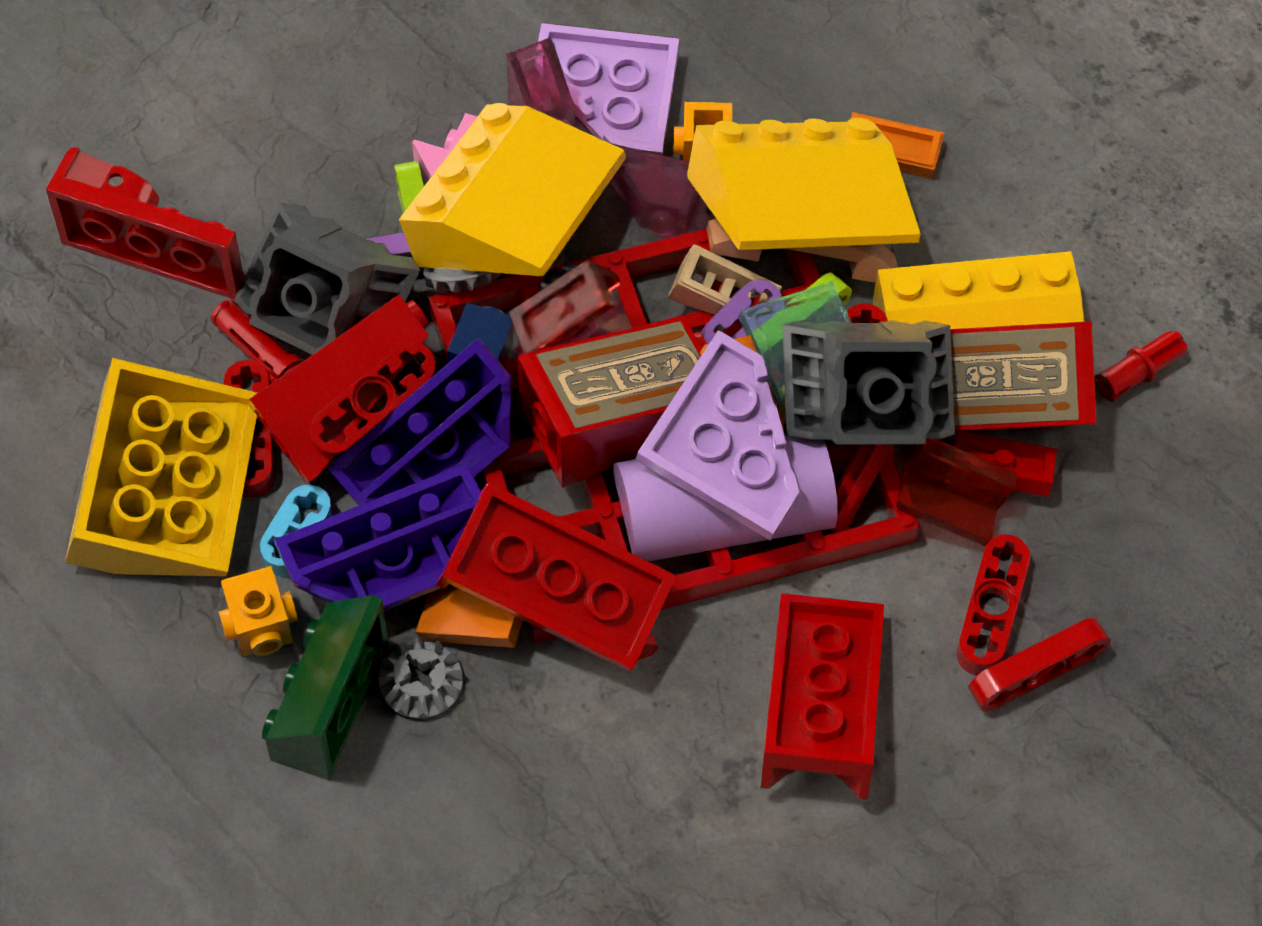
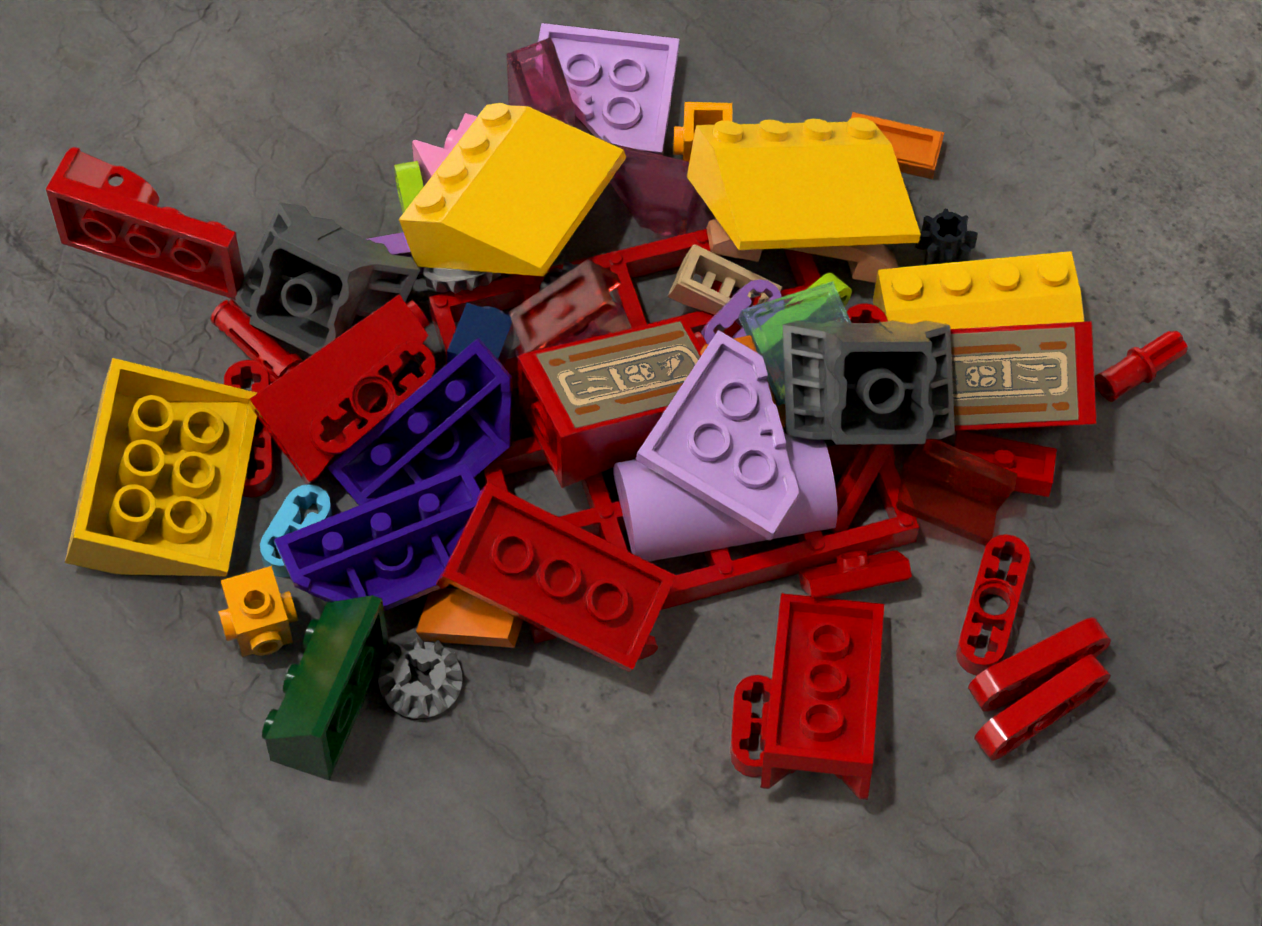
none -> red beam [730,675,772,777]
none -> red plate [798,550,912,599]
none -> black gear [915,209,978,265]
none -> red beam [974,654,1111,761]

